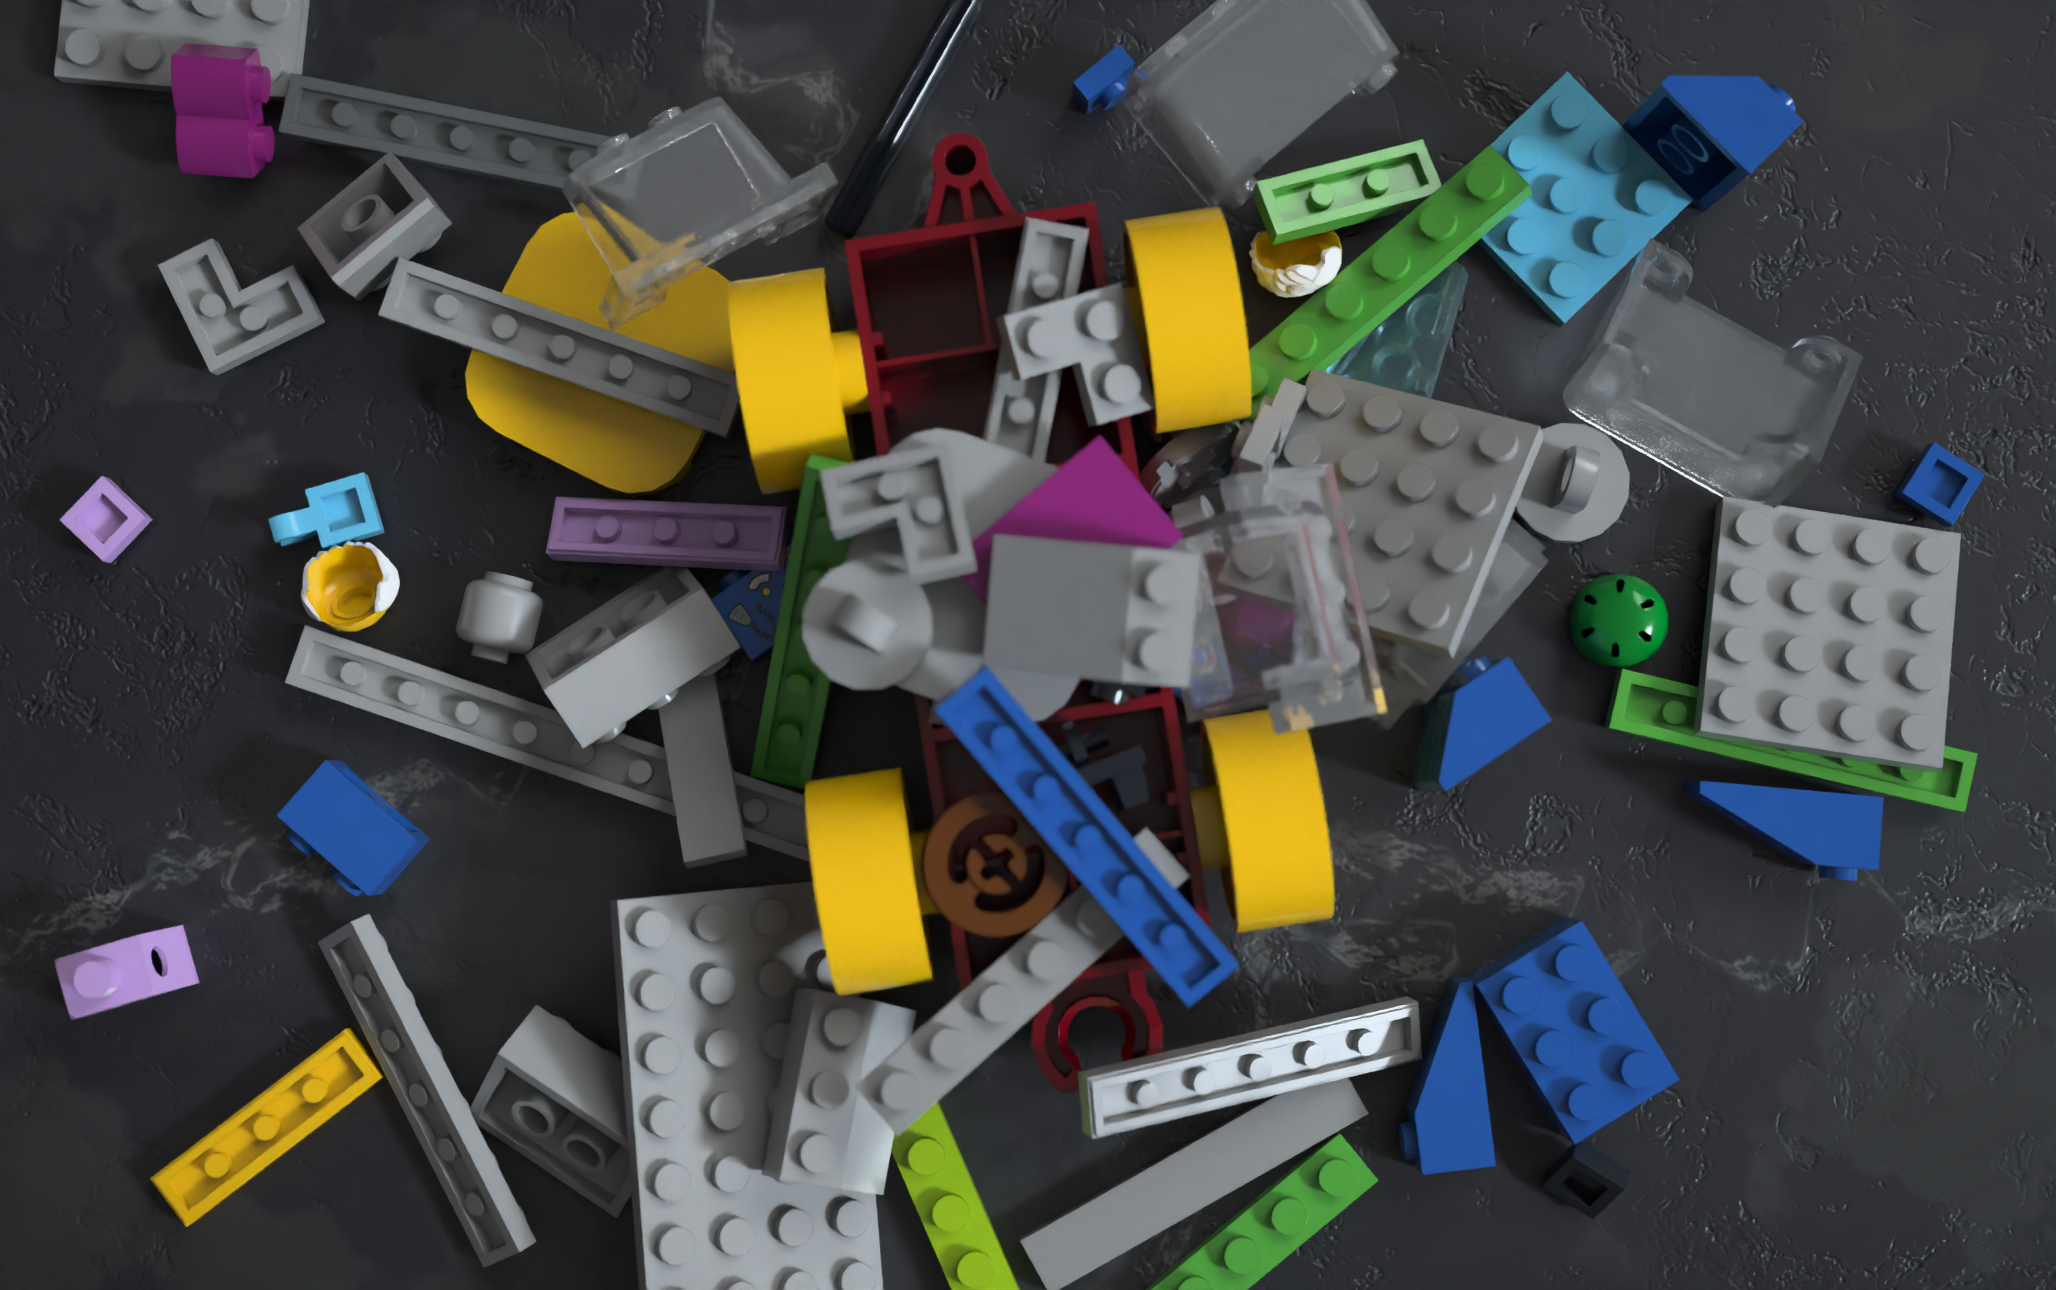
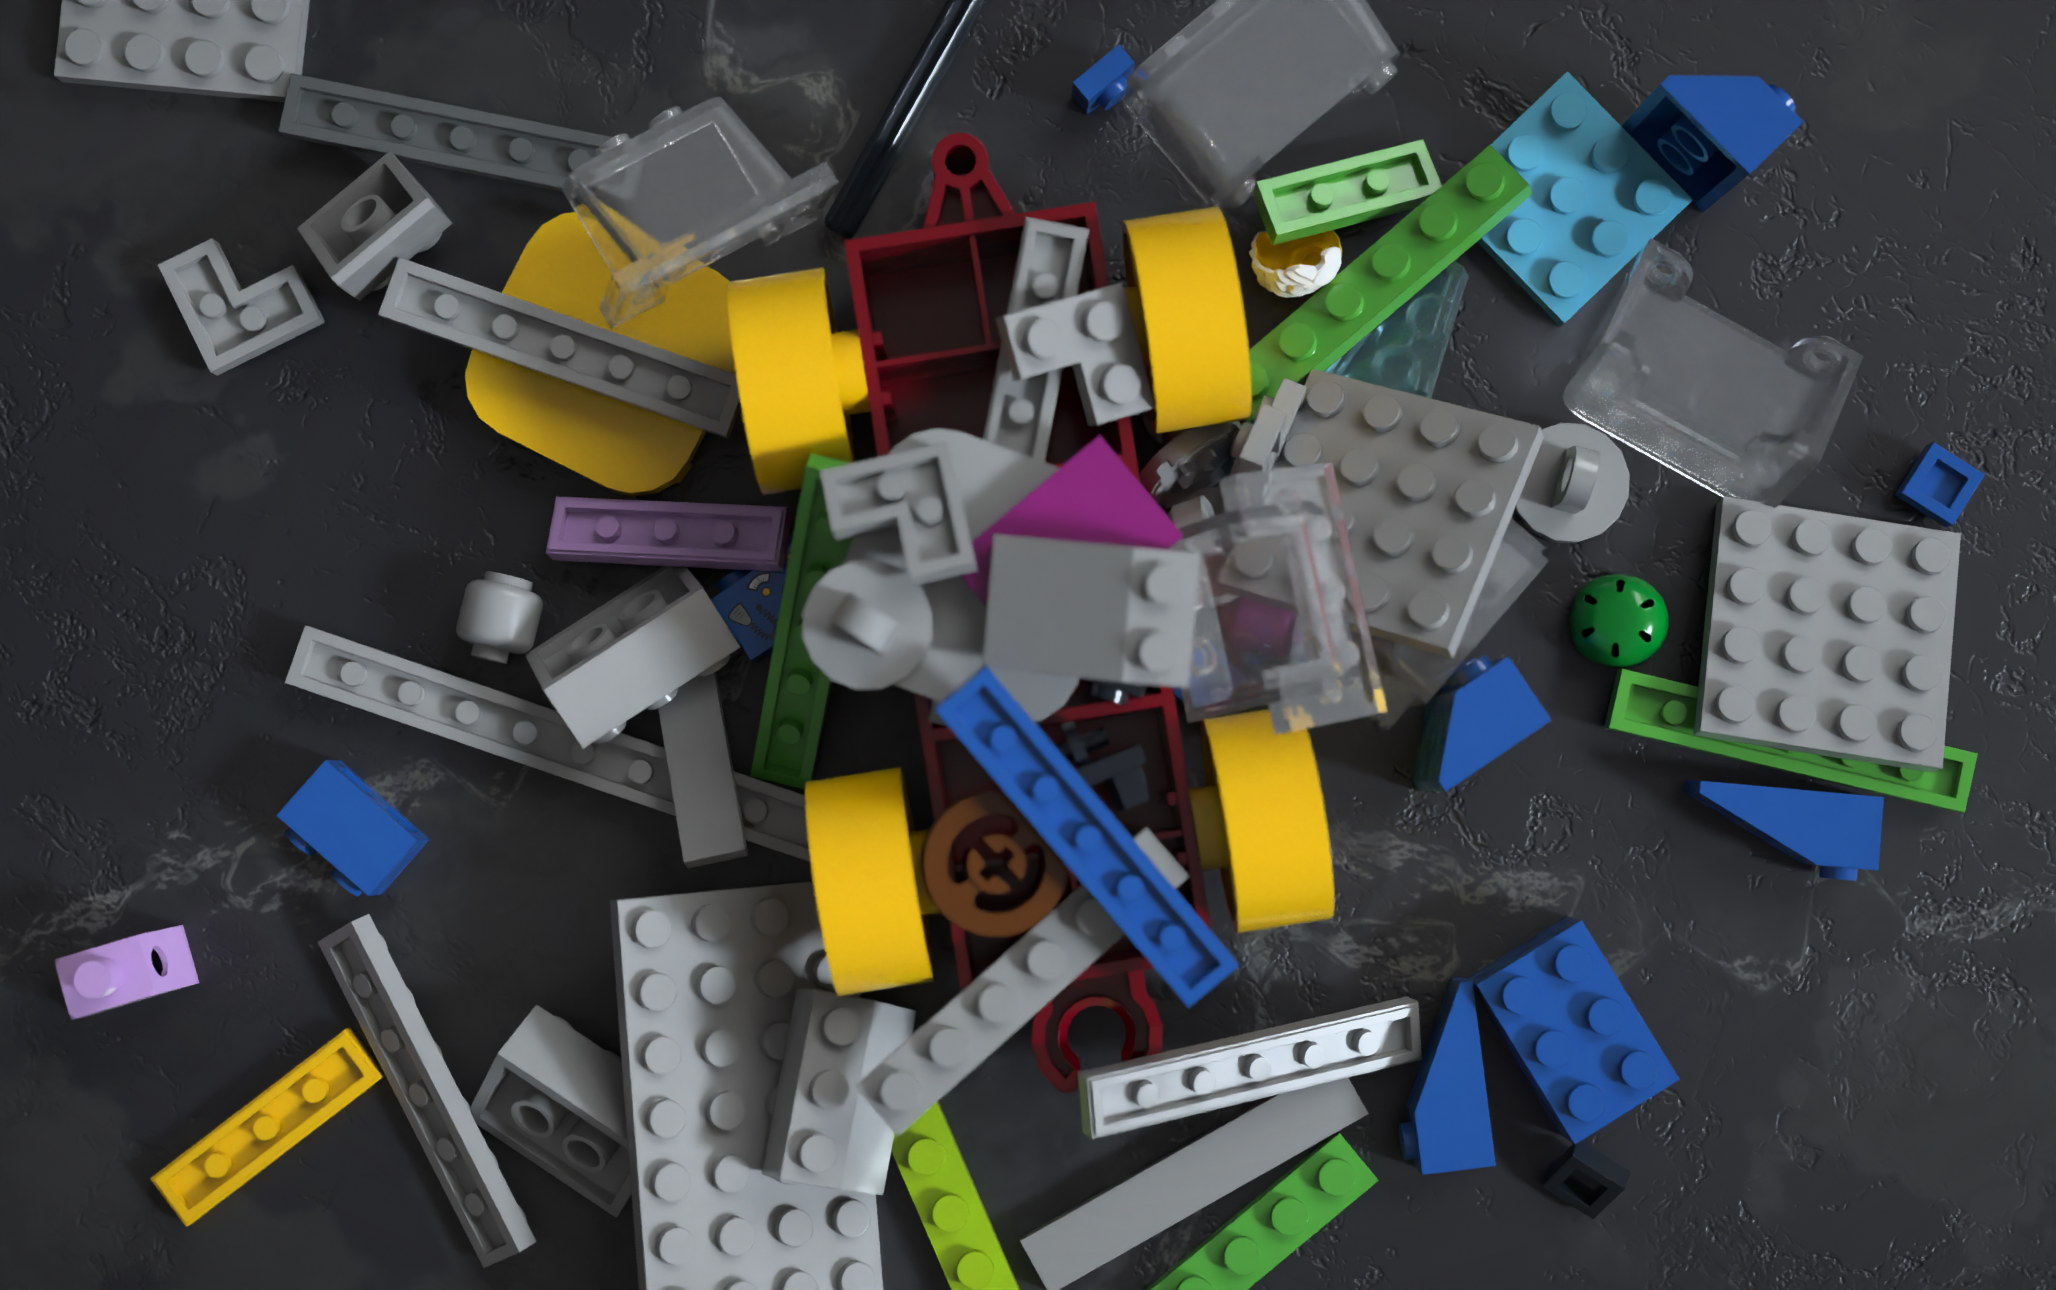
lavender plate [60,476,153,563] -> none
magenta brick [171,43,275,179] -> none
medium azure plate [268,472,385,550] -> none
yellow hair [301,541,400,632] -> none

